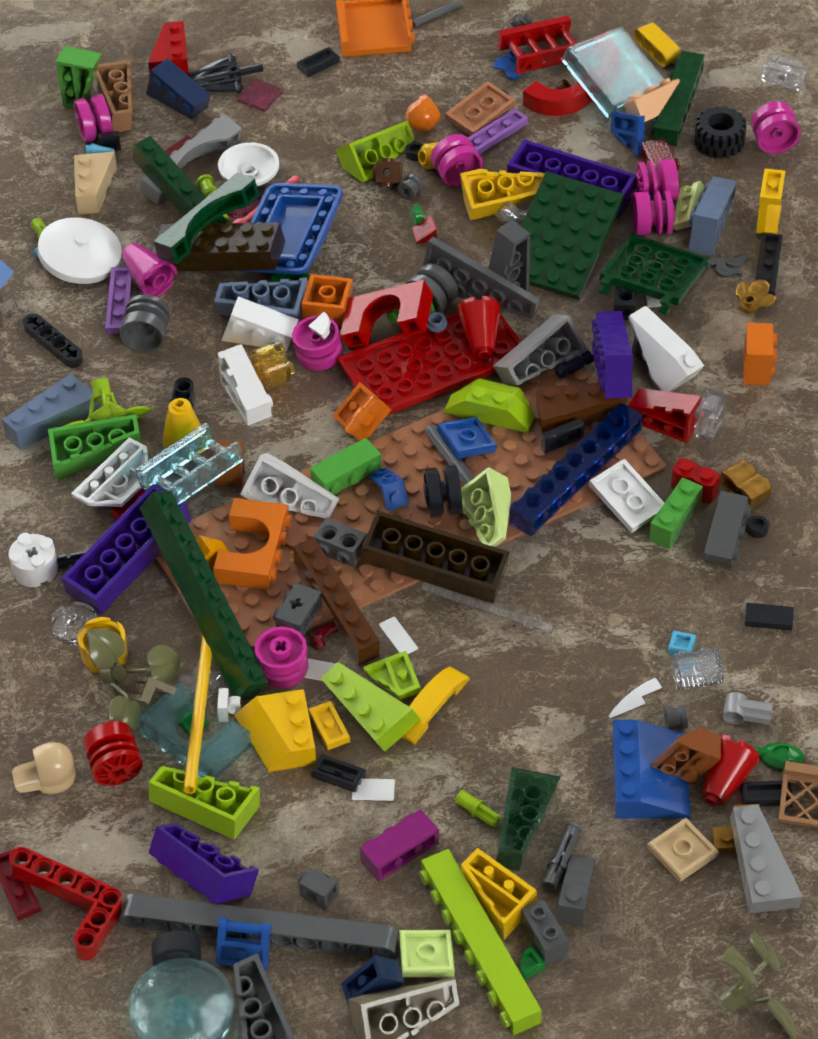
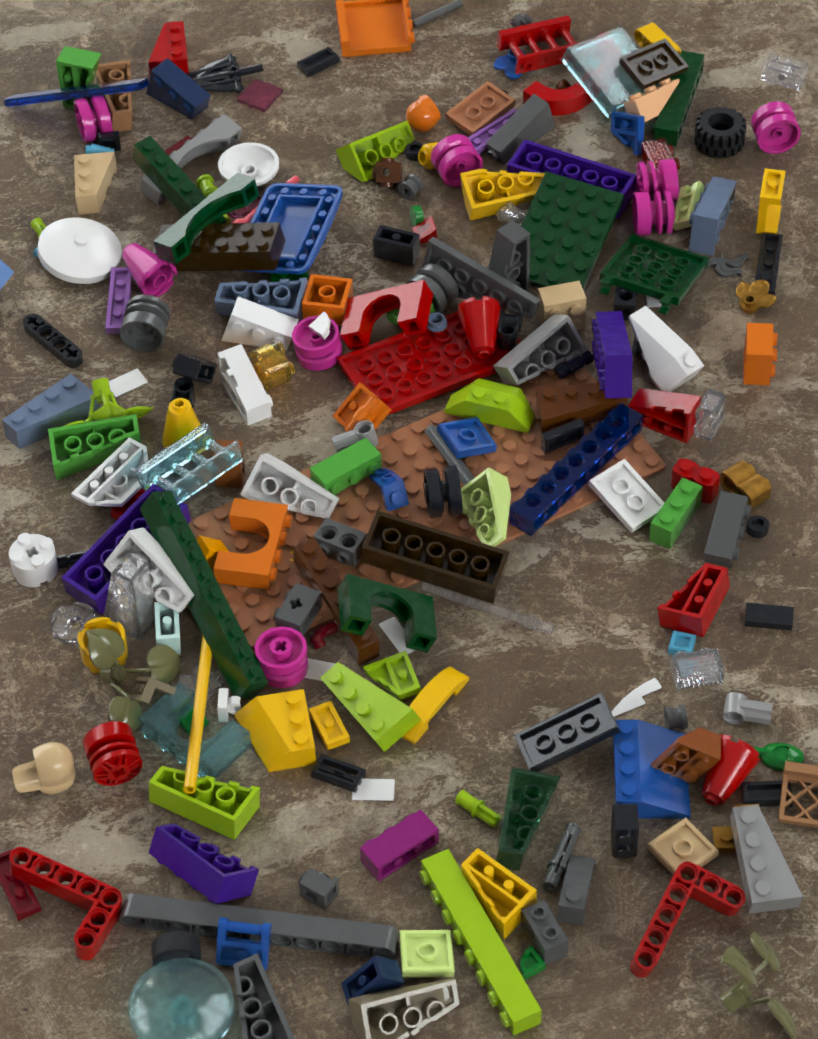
none -> clear blue tile [4,78,150,107]
none -> white wedge [103,527,194,613]
none -> clear wedge [104,553,155,641]
none -> white sticker [109,368,148,397]
none -> light aqua brick [154,602,181,655]
none -> black brick [172,353,217,384]
none -> light grey piece [332,420,379,453]
none -> dark green arch [337,574,437,653]
none -> black brick [373,225,420,266]
none -> dark grey slope [486,94,556,164]
none -> black piece [498,311,523,351]
none -> tile [514,692,620,775]
none -> tan brick [537,281,586,330]
none -> black brick [611,804,639,859]
none -> dark brown plate [618,38,689,90]
none -> red beam [629,861,746,978]
none -> red wedge [657,563,730,637]

